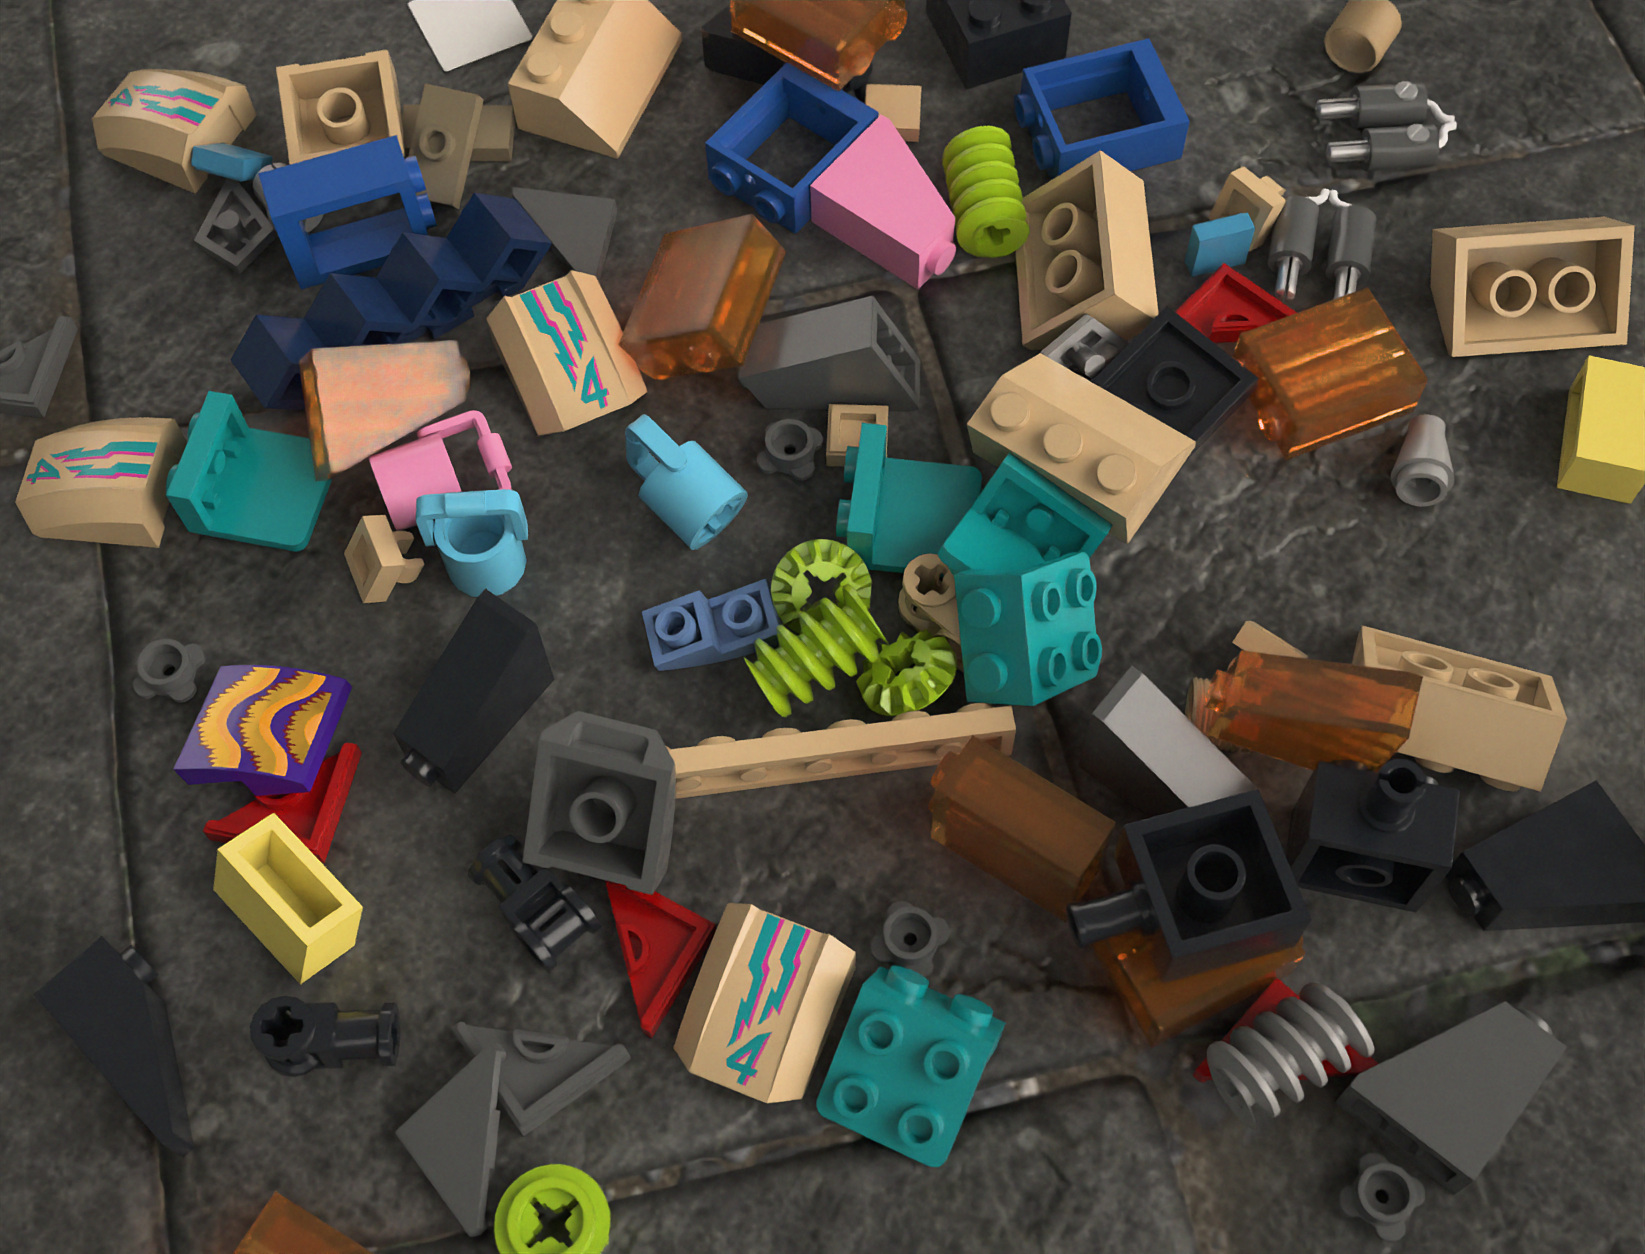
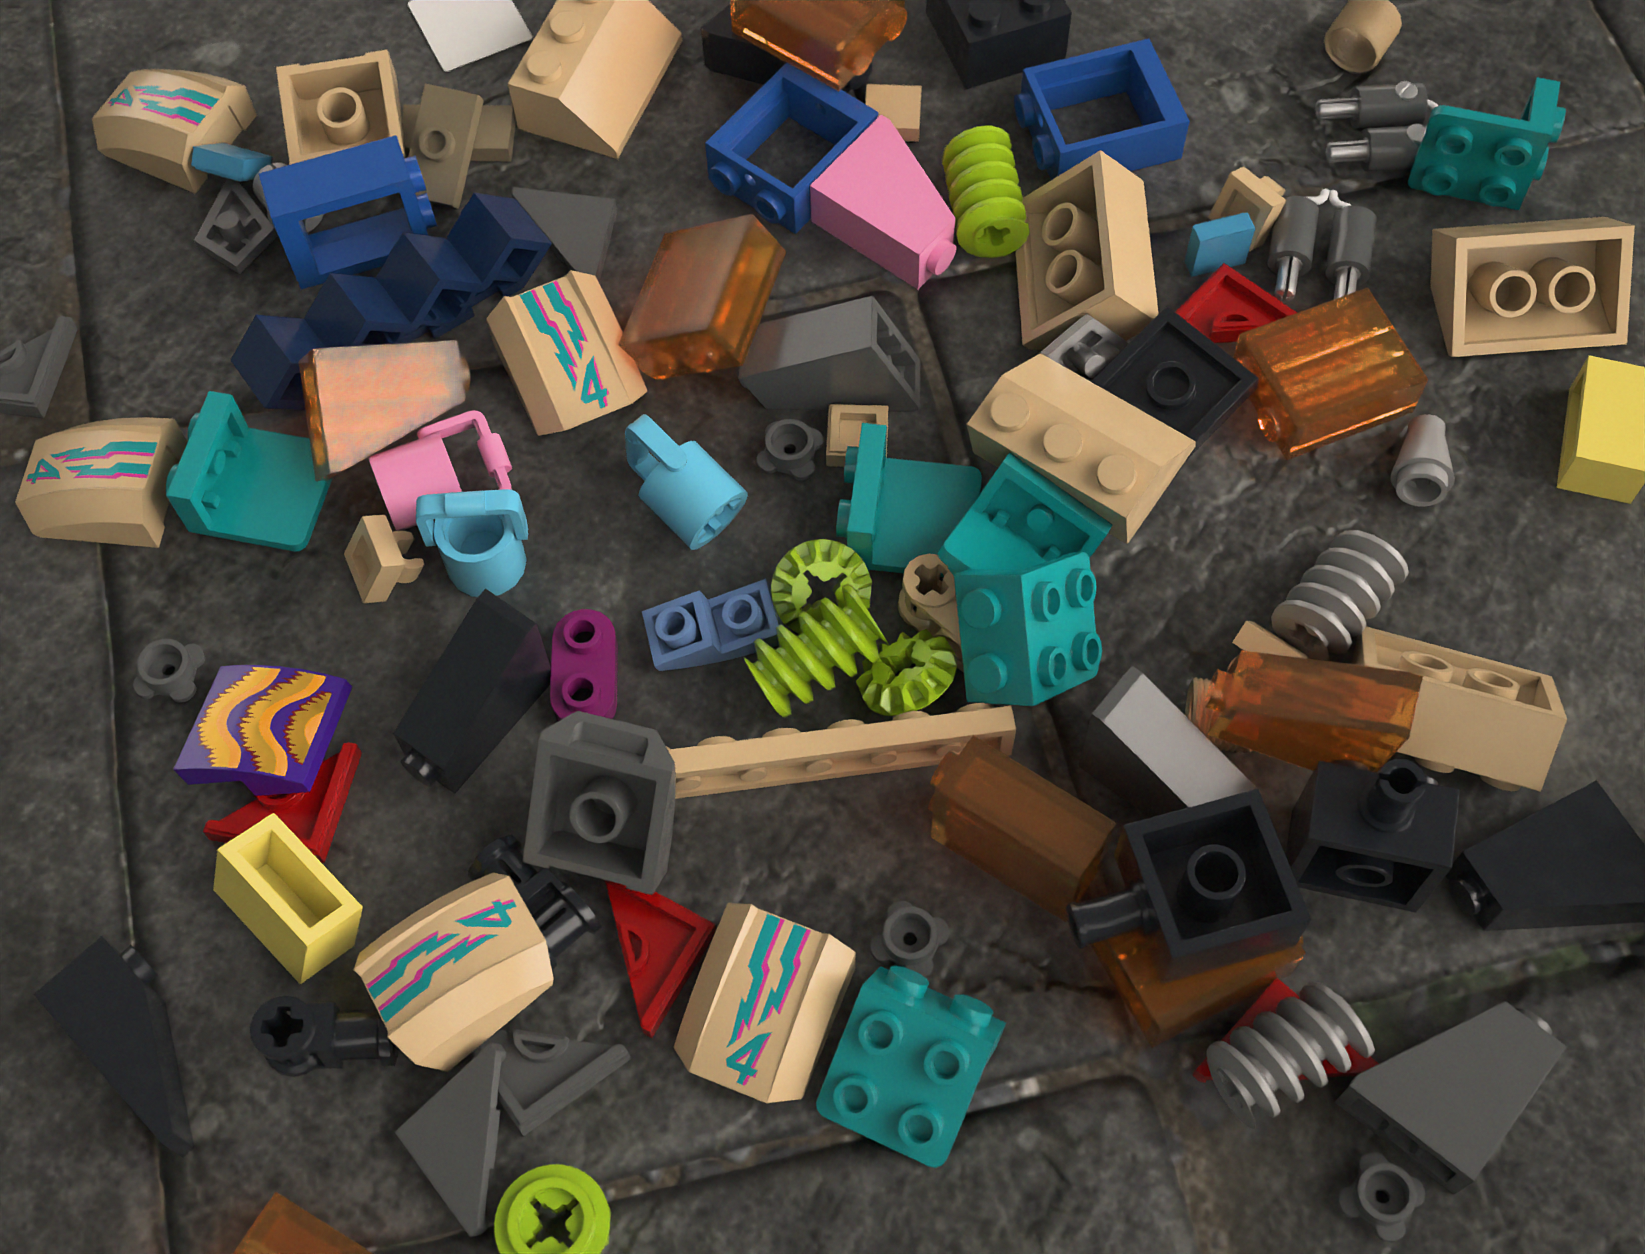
none -> tan slope [353,873,554,1072]
none -> magenta plate [550,609,618,721]
none -> light grey piece [1271,530,1409,665]
none -> teal bracket [1408,77,1566,210]

